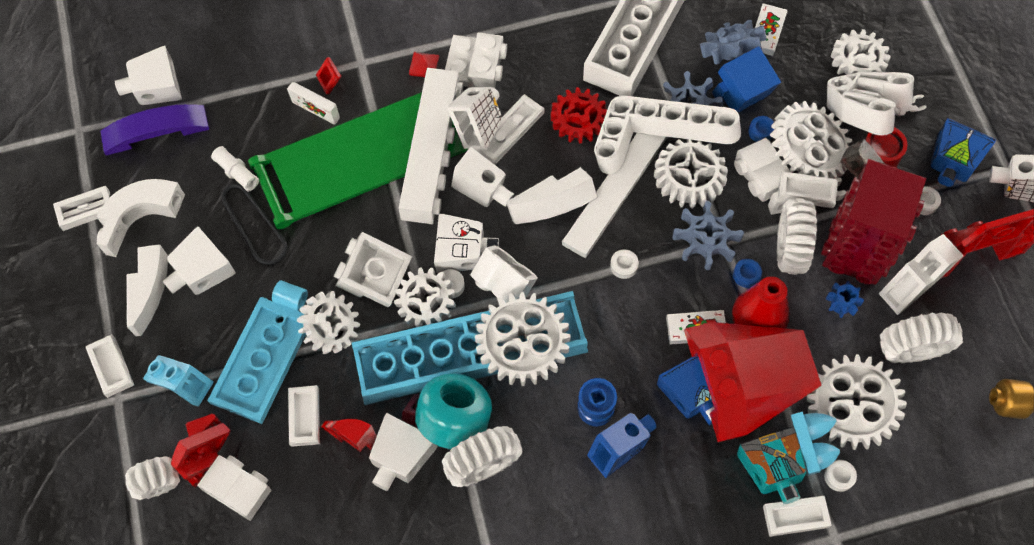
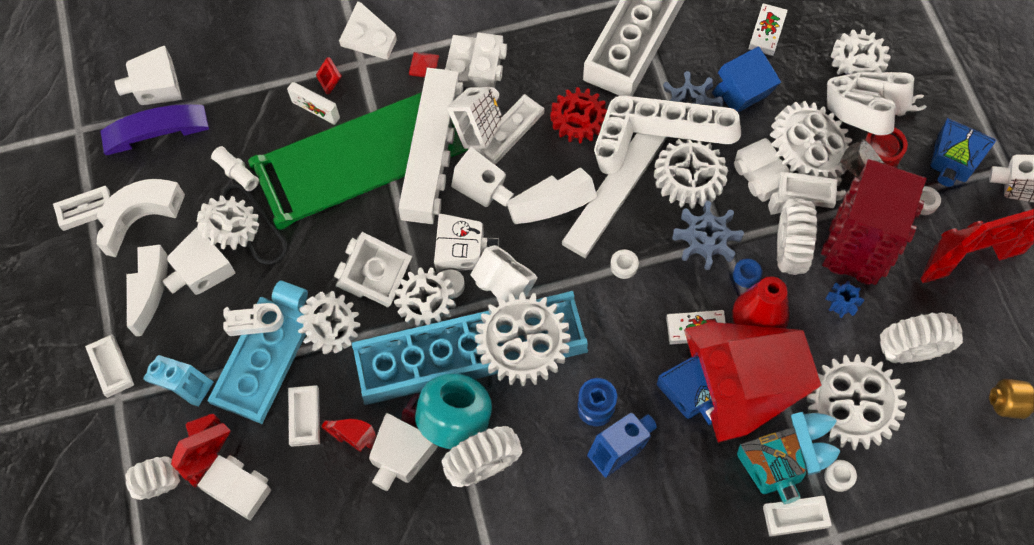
sand blue gear [700,20,767,64] -> none
blue tile [748,116,774,142] -> none
white slope [879,234,964,315] -> none
none -> white gear [197,196,259,250]
none -> white piece [224,303,284,336]
none -> white wing [339,2,397,60]

